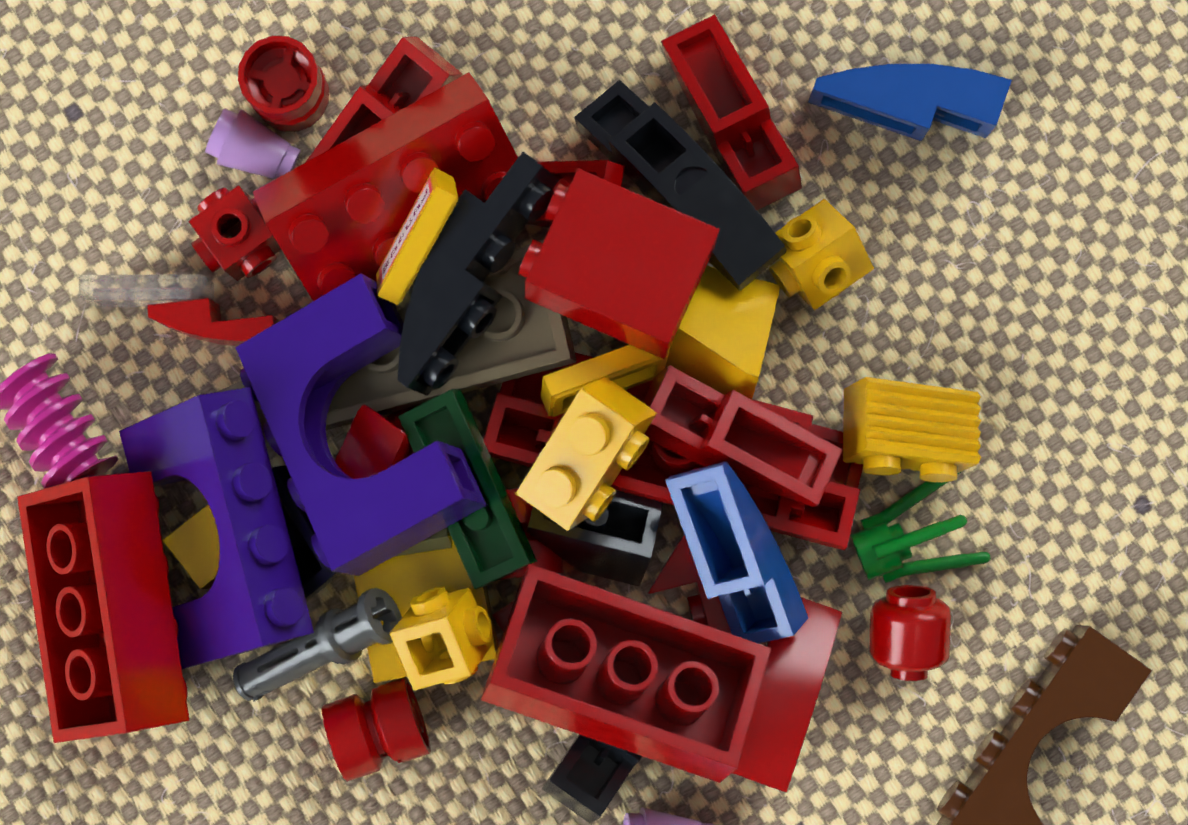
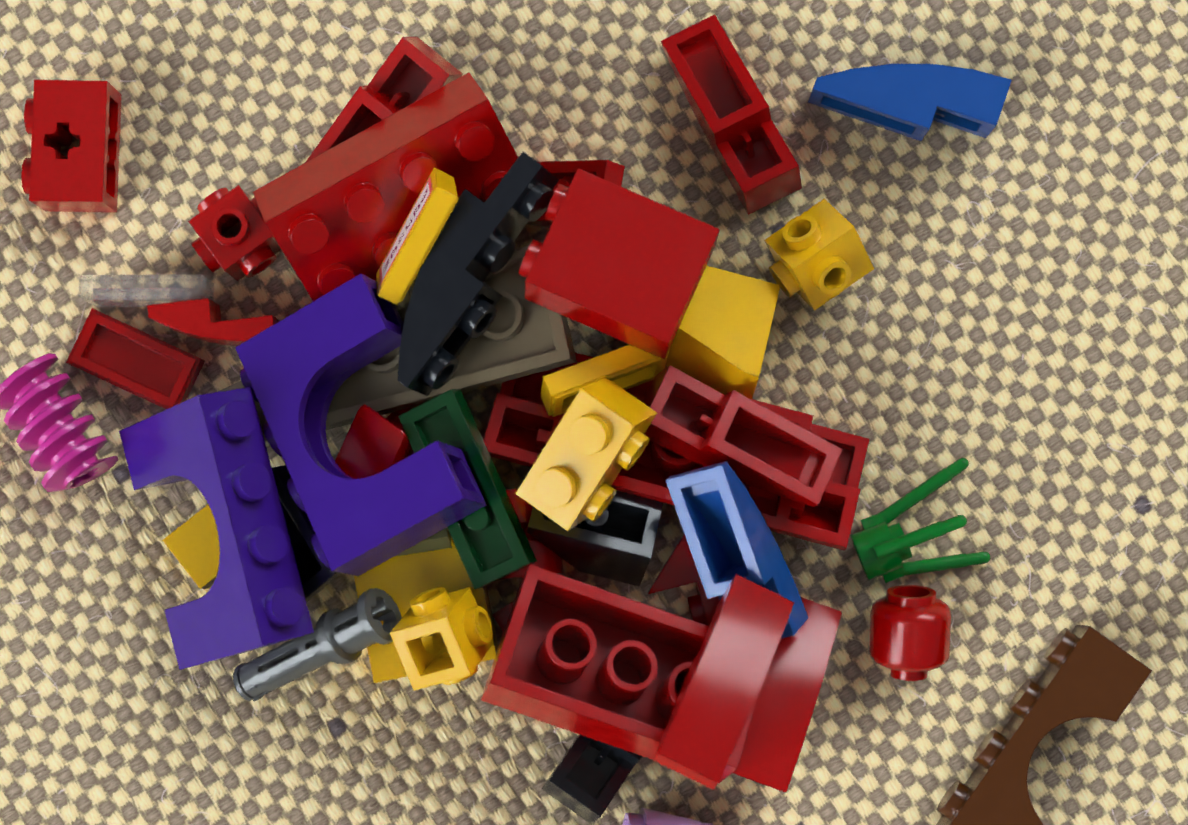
red brick [17,471,190,743] -> none
lavender cone [205,108,301,179] -> none
red wheel [238,35,329,132] -> none
red wheel [322,677,431,782] -> none
black slope [574,80,786,291] -> none
yellow brick [843,377,981,482] -> none
none -> red brick [21,80,122,213]
none -> red tile [66,308,205,409]
none -> red slope [653,574,795,790]

